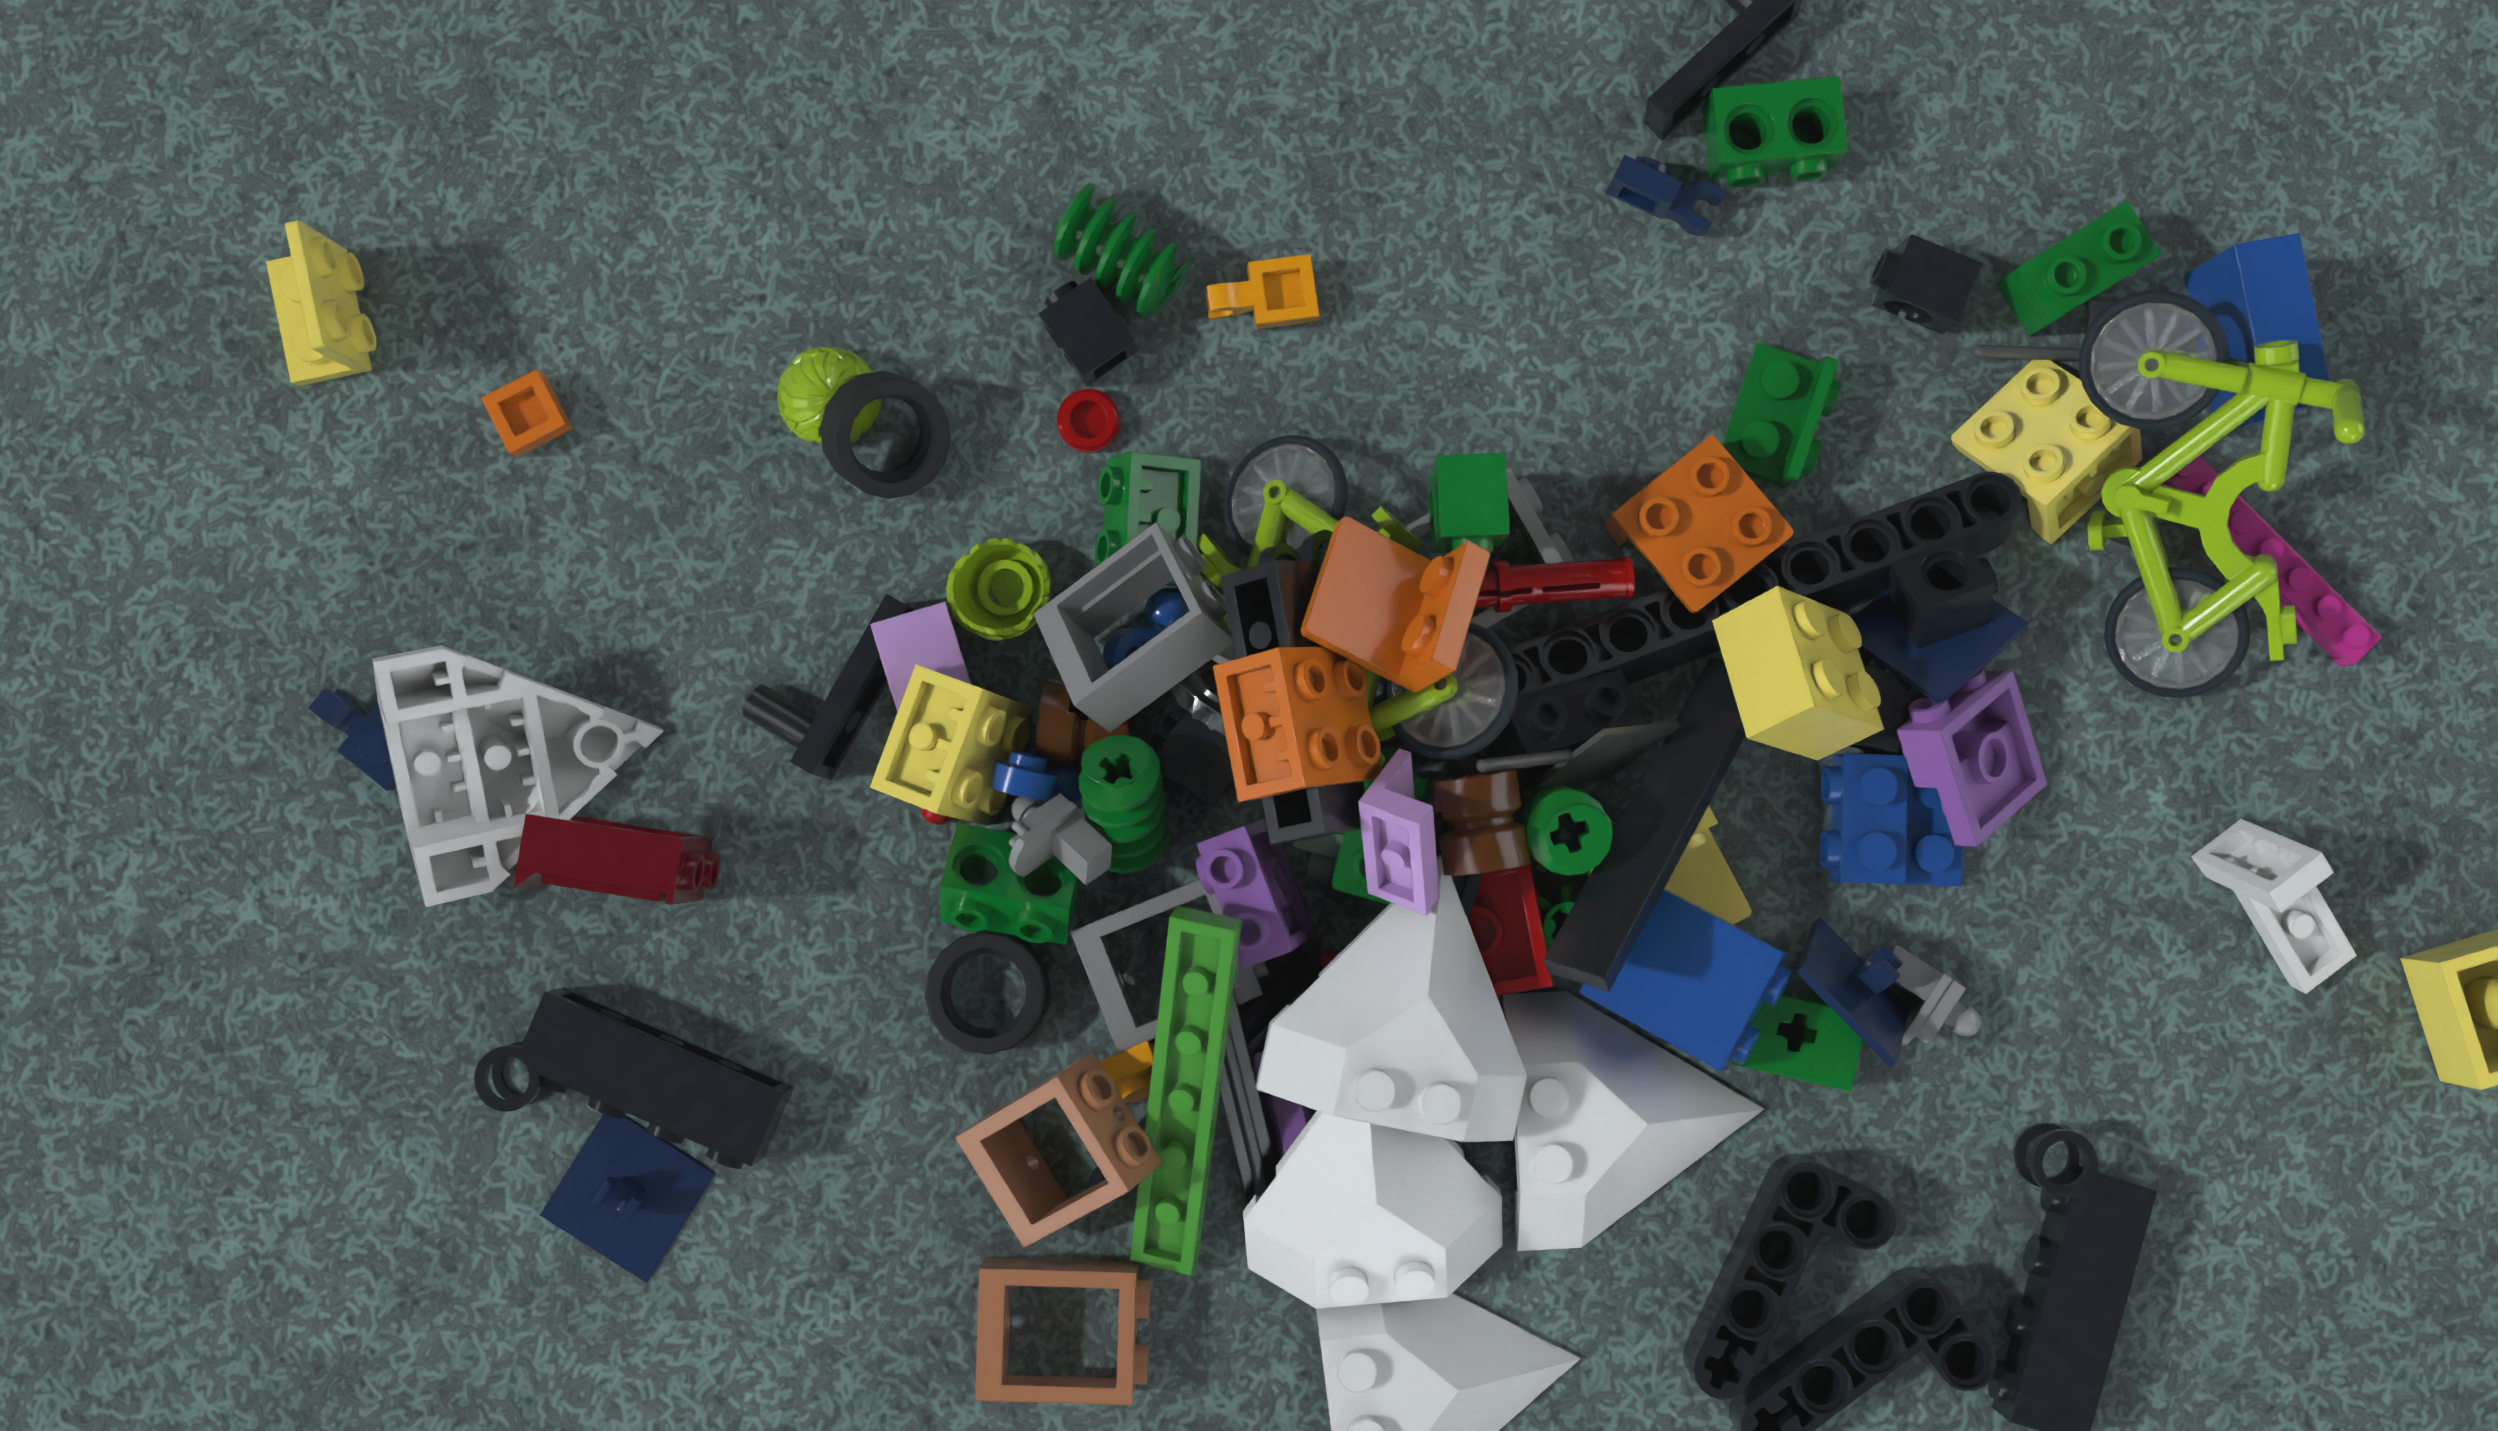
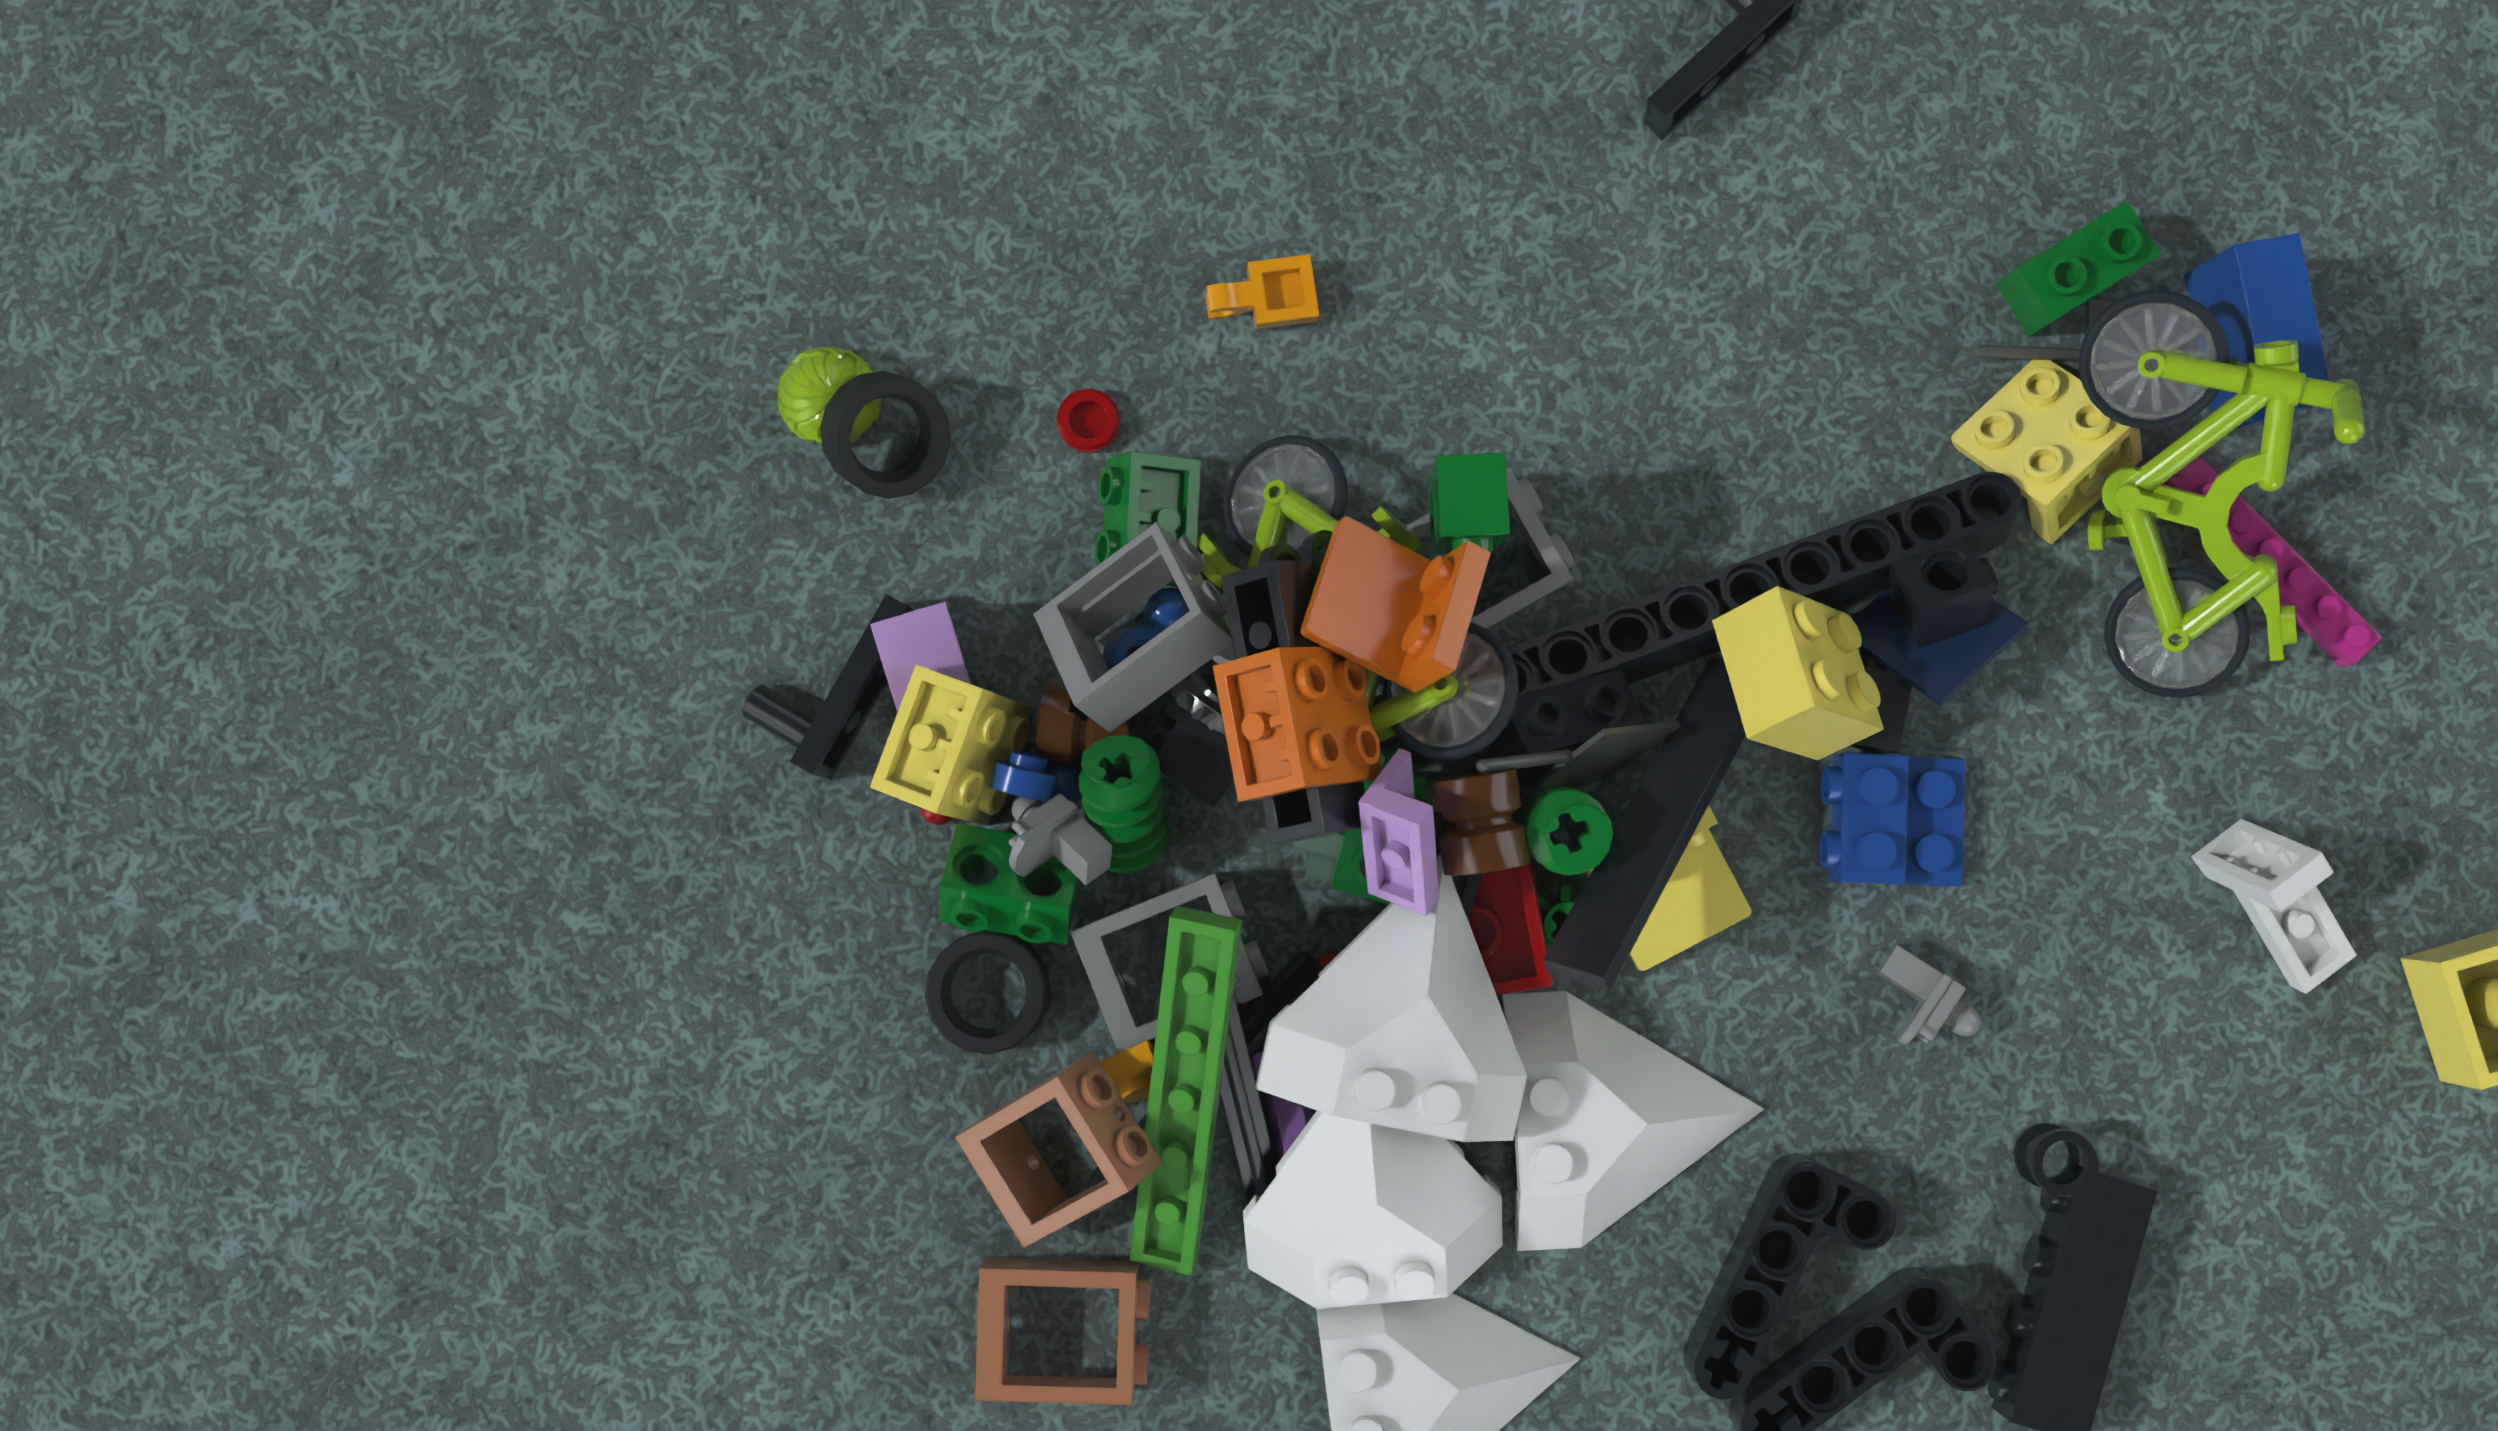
light yellow bracket [266,220,377,387] -> none
dark blue plate [308,688,396,791] -> none
white wedge [372,645,664,907] -> none
black hinge [474,987,794,1169] -> none
orange plate [481,369,573,458] -> none
dark red window [513,814,720,905] -> none
dark blue piece [540,1114,716,1283] -> none
lime hair [946,538,1051,641] -> none
black brick [1038,277,1138,387] -> none
green piece [1053,183,1194,319] -> none
medium lavender plate [1196,818,1317,968] -> none
red pin [1475,556,1635,613] -> none
blue brick [1579,888,1793,1072] -> none
orange bracket [1604,434,1794,613] -> none
dark blue plate [1605,155,1725,236] -> none
green brick [1702,76,1848,188] -> none
green bracket [1721,342,1841,488] -> none
green brick [1731,988,1862,1092] -> none
dark blue piece [1796,917,1910,1067] -> none
black brick [1870,234,1983,334] -> none
medium lavender plate [1897,668,2047,847] -> none

